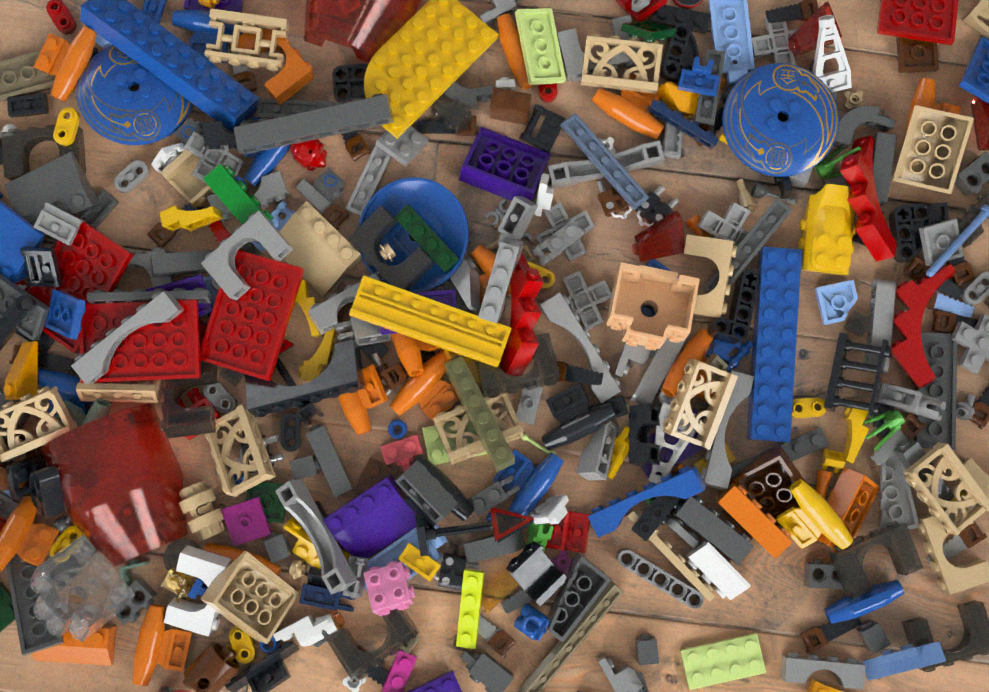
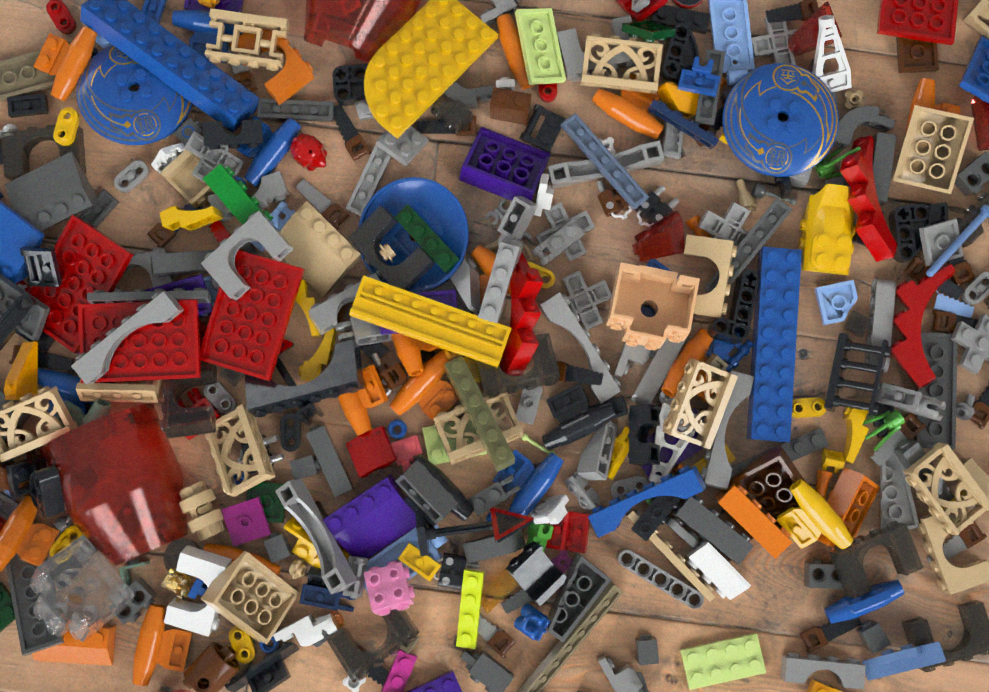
light grey plate [34,202,83,245] -> none
blue plate [45,289,86,340] -> none
dark grey brick [234,93,394,155] -> none
dark grey brick [314,168,345,203] -> none
none -> red slope [346,426,397,478]
none -> light grey hinge [564,471,601,512]
none -> light grey plate [610,476,648,500]

